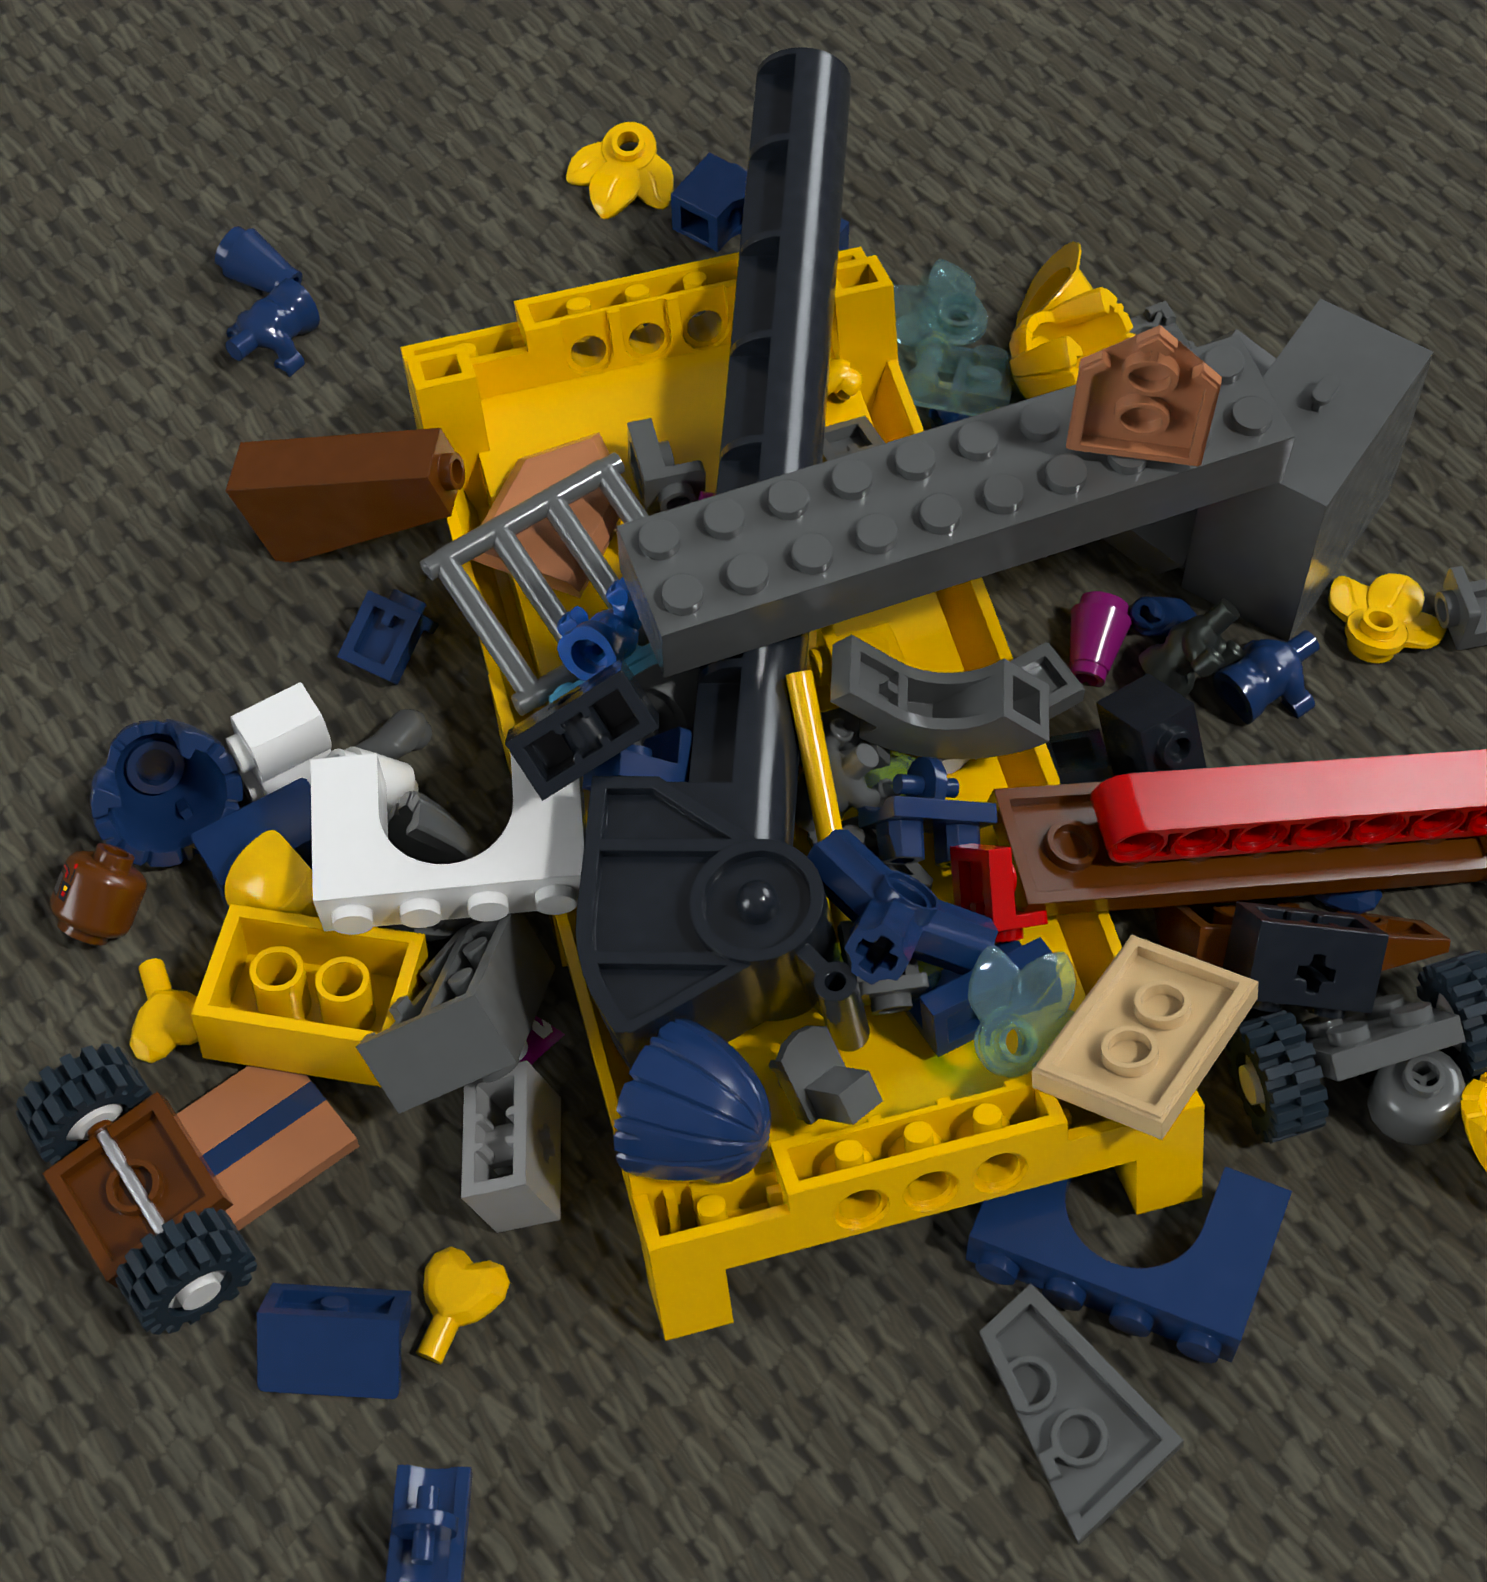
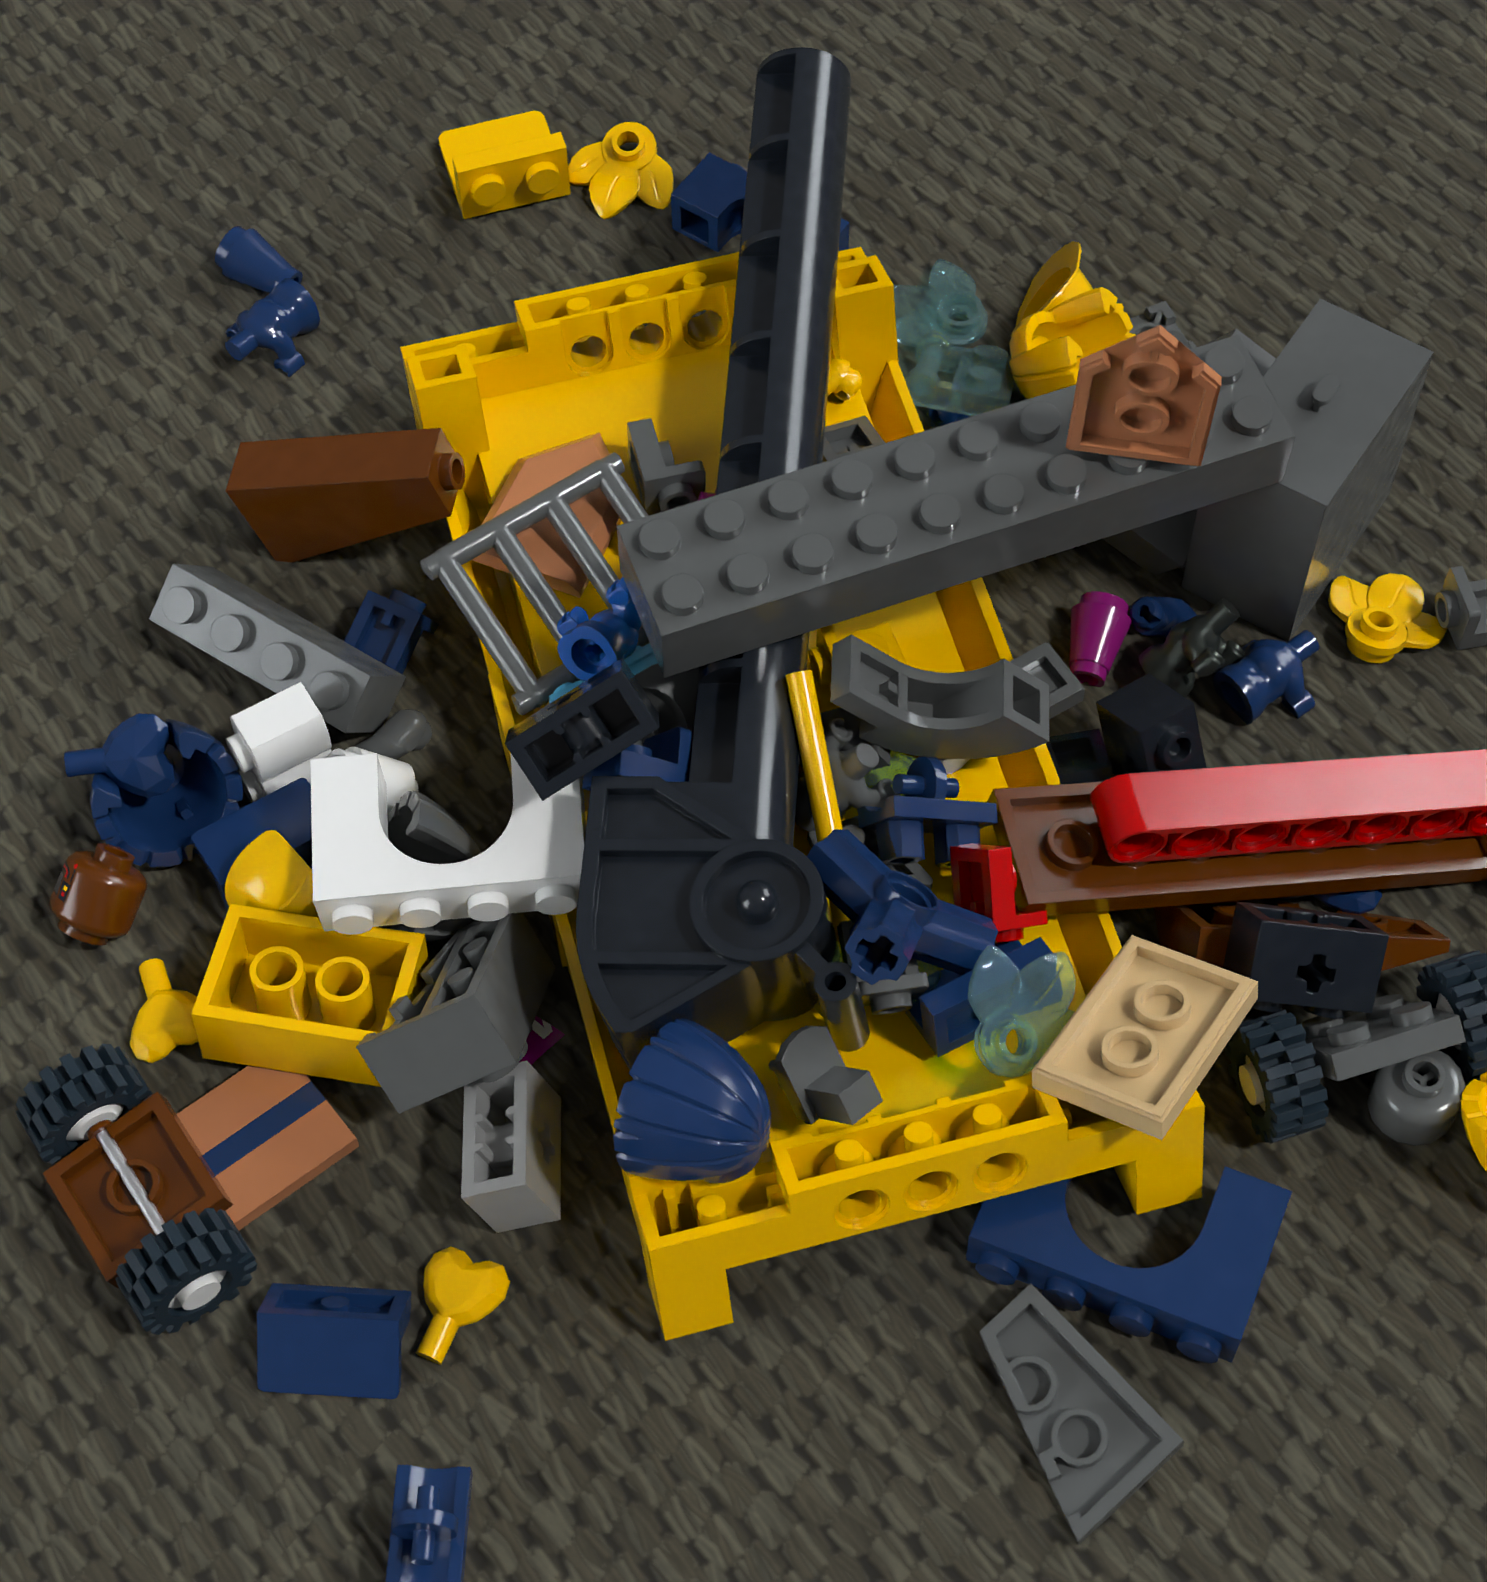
none -> dark blue rock [64,713,175,798]
none -> dark grey brick [149,564,406,733]
none -> yellow bracket [439,111,571,219]

